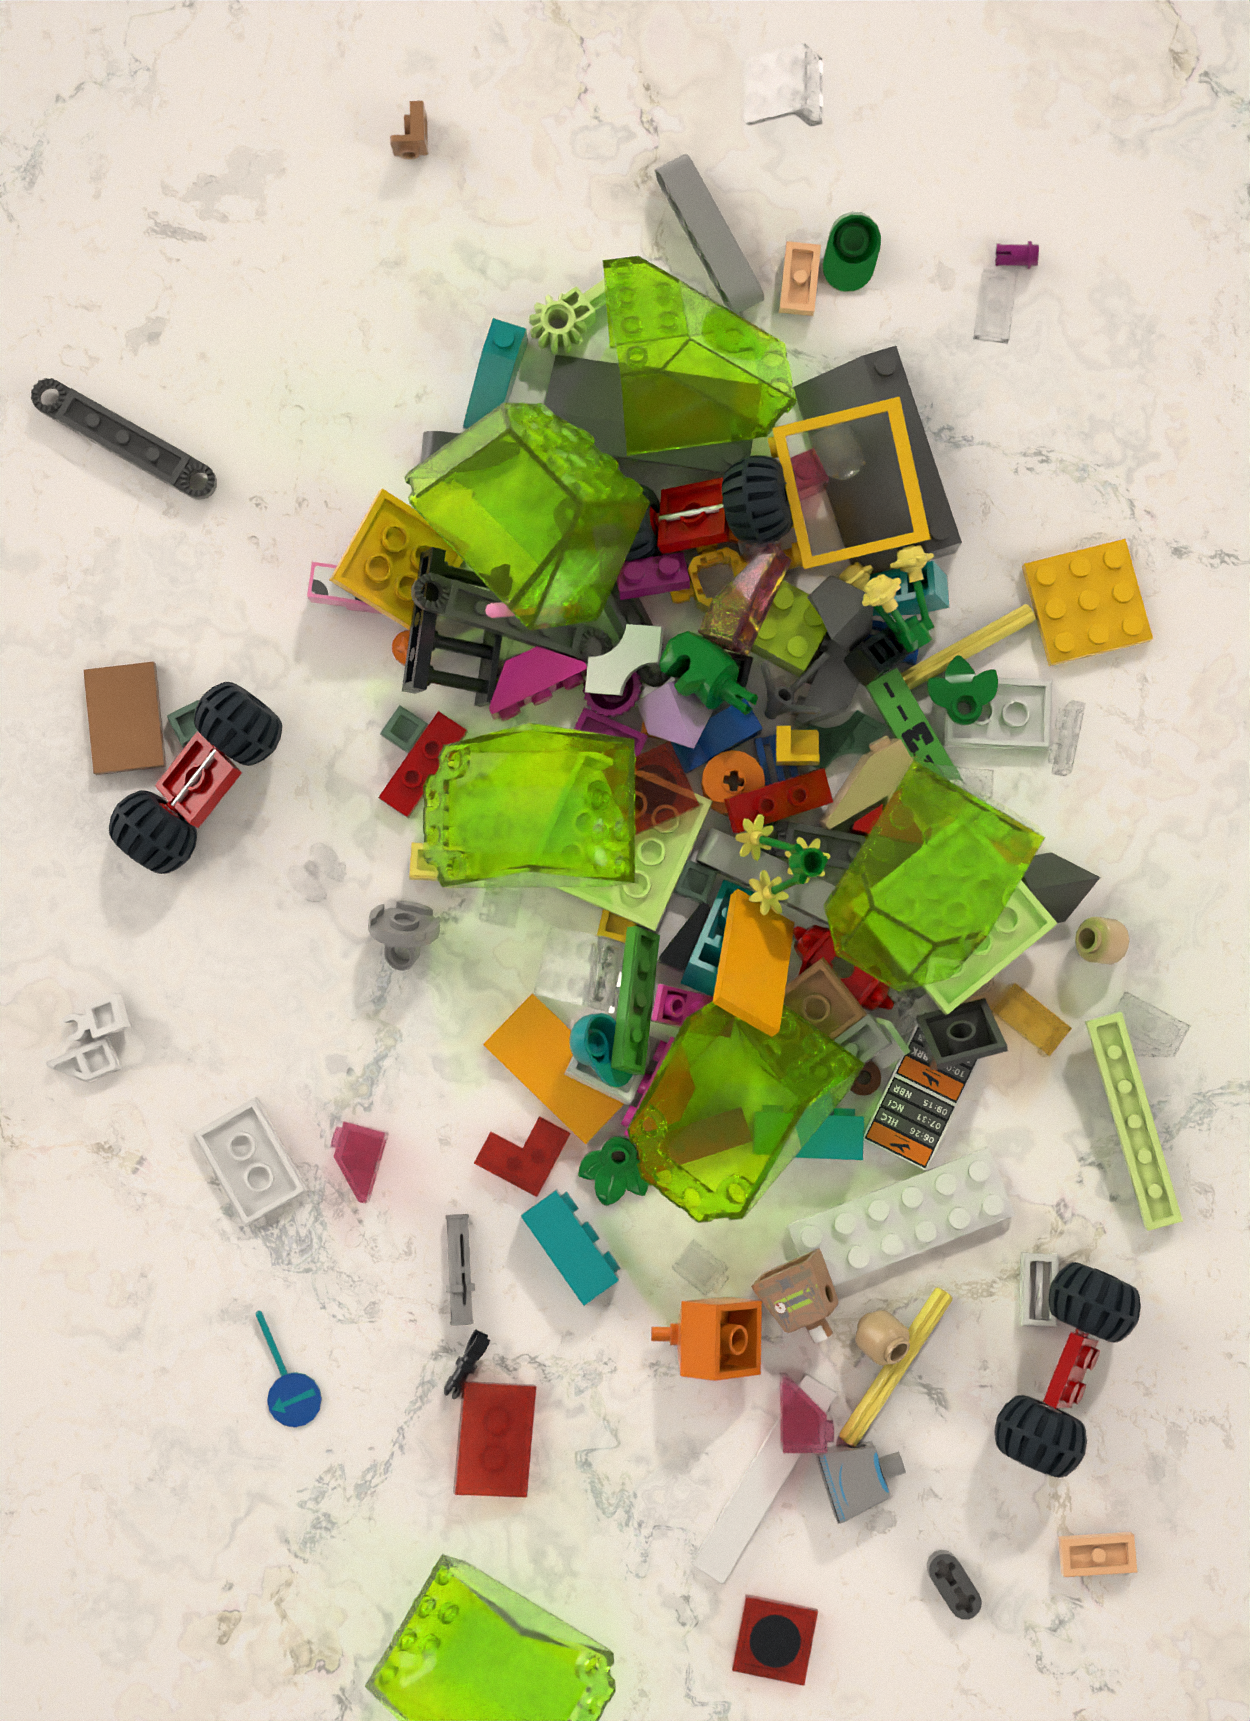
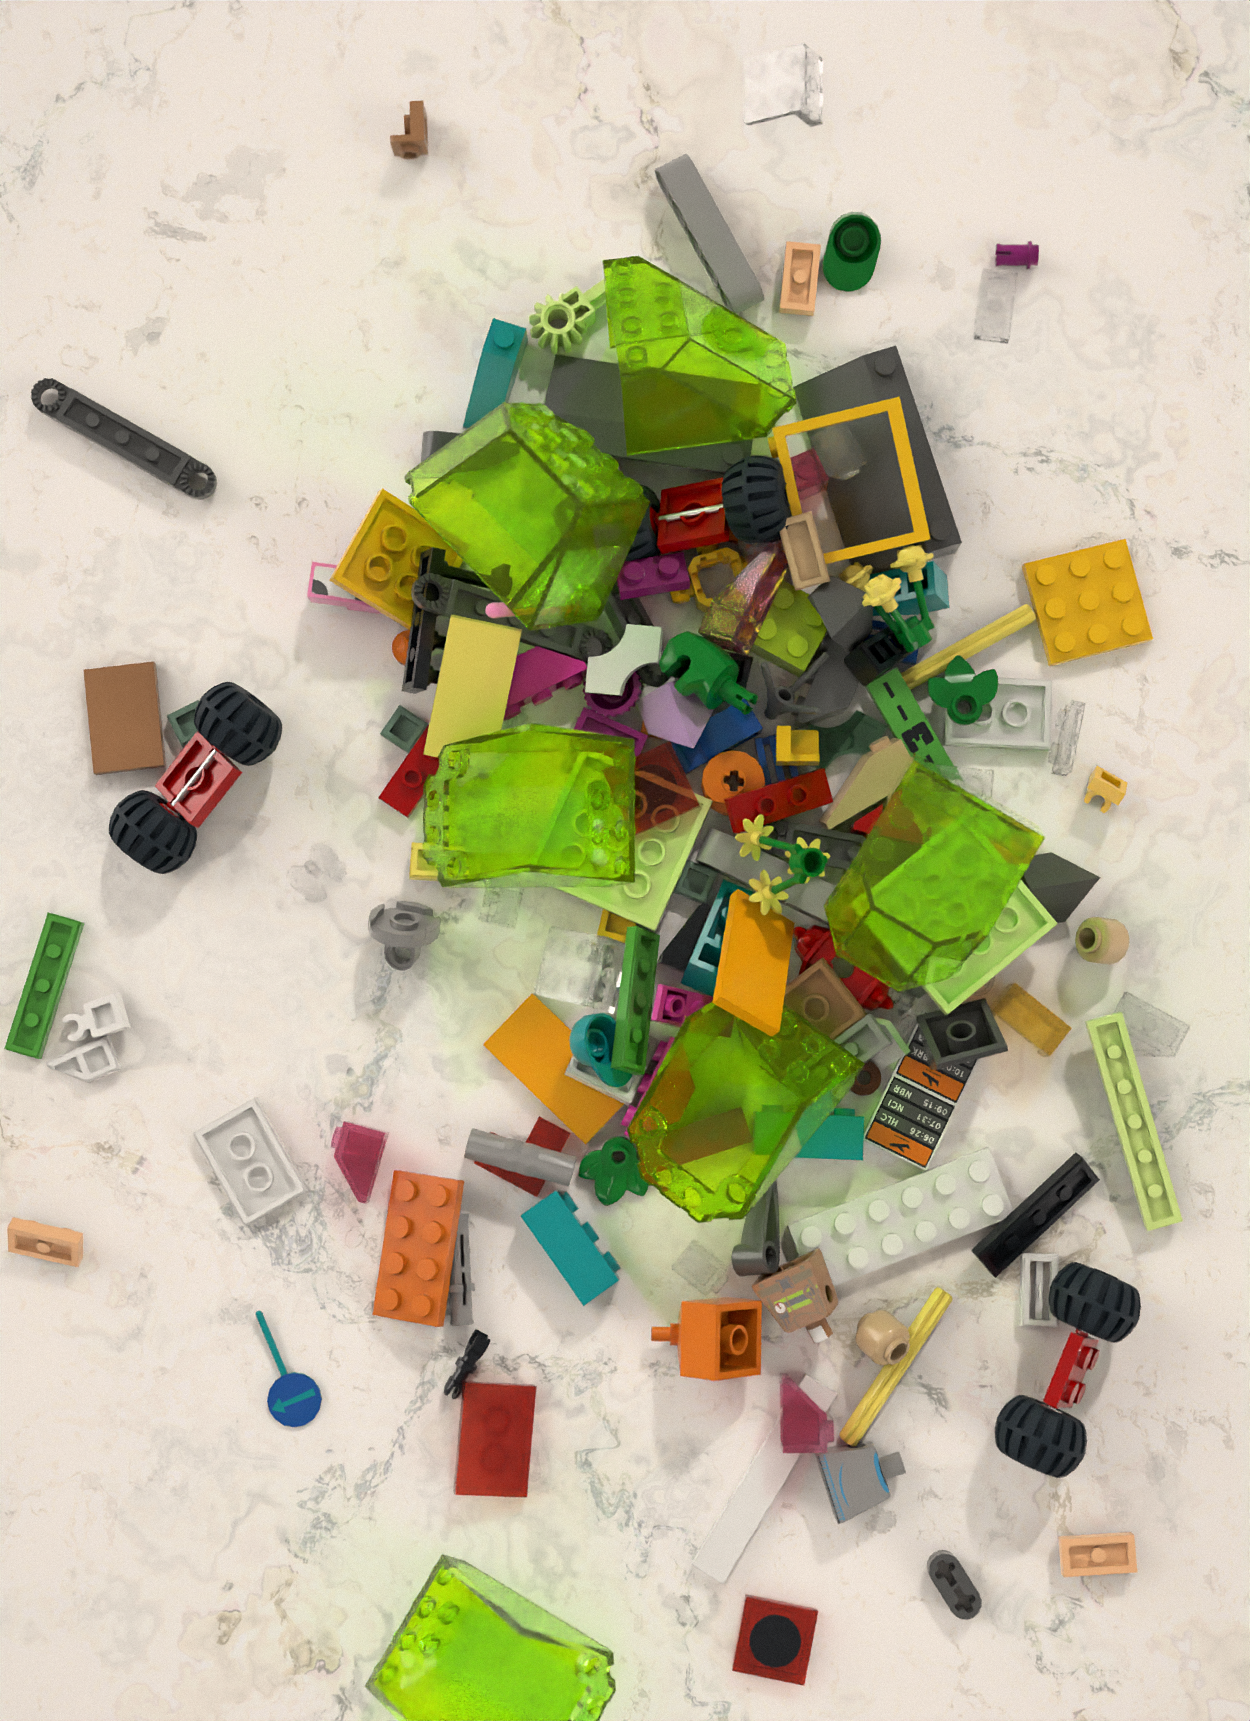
none -> bright green tile [4,912,85,1059]
none -> light nougat plate [7,1217,83,1267]
none -> orange plate [373,1170,464,1327]
none -> light yellow tile [423,614,522,769]
none -> light grey axle [464,1128,577,1186]
none -> dark grey piece [731,1171,780,1277]
none -> tan tile [779,511,830,591]
none -> black tile [971,1152,1100,1278]
none -> yellow tile [1084,766,1128,813]

